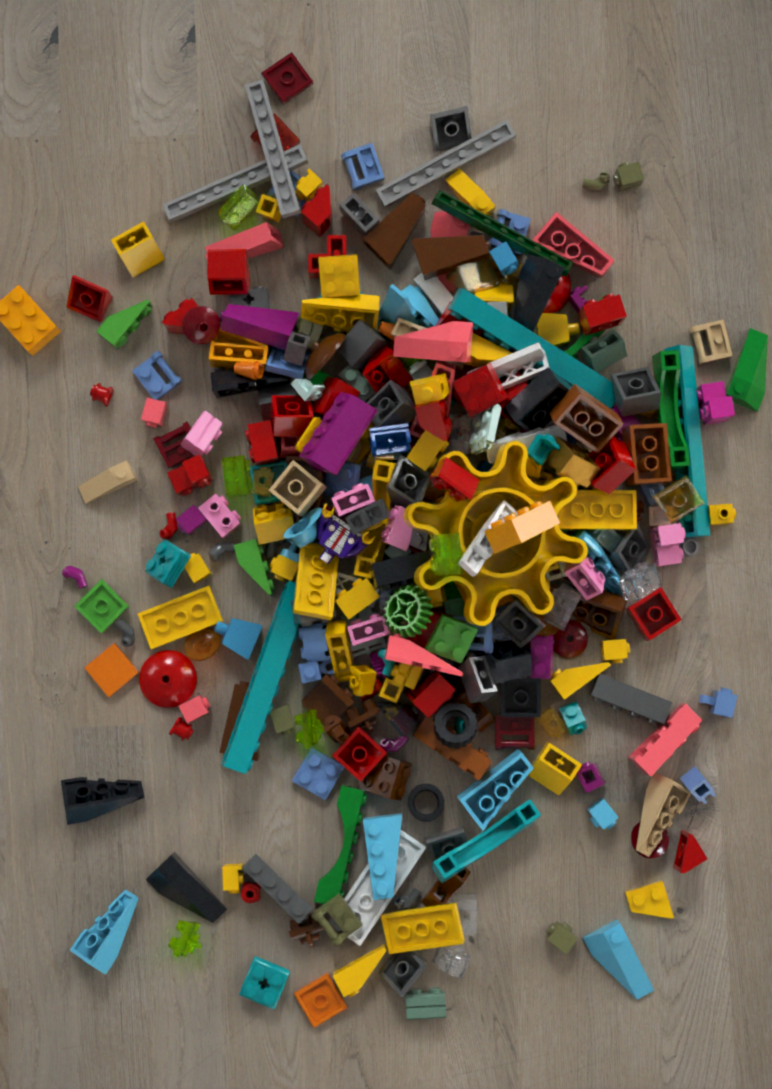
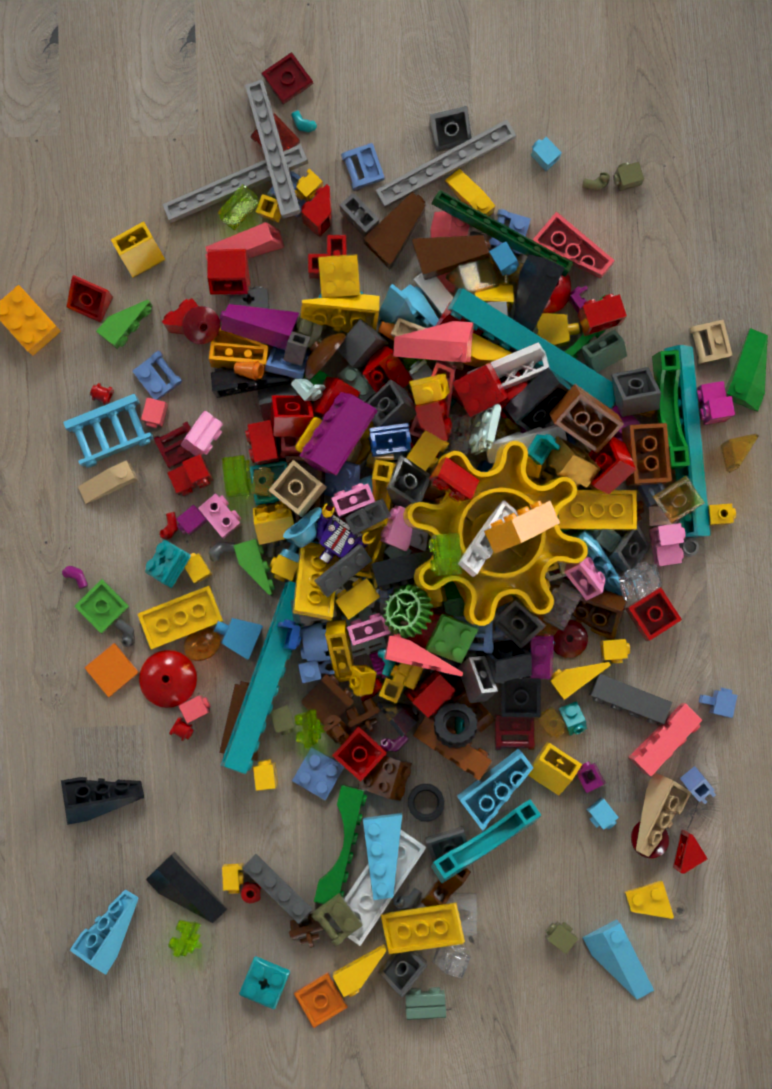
none -> medium azure fence [63,394,154,468]
none -> yellow brick [253,759,278,791]
none -> blue bracket [277,619,301,650]
none -> teal arm [291,111,317,132]
none -> dark grey plate [314,544,372,597]
none -> medium azure brick [531,137,562,171]
none -> clear yellow slope [721,434,759,473]

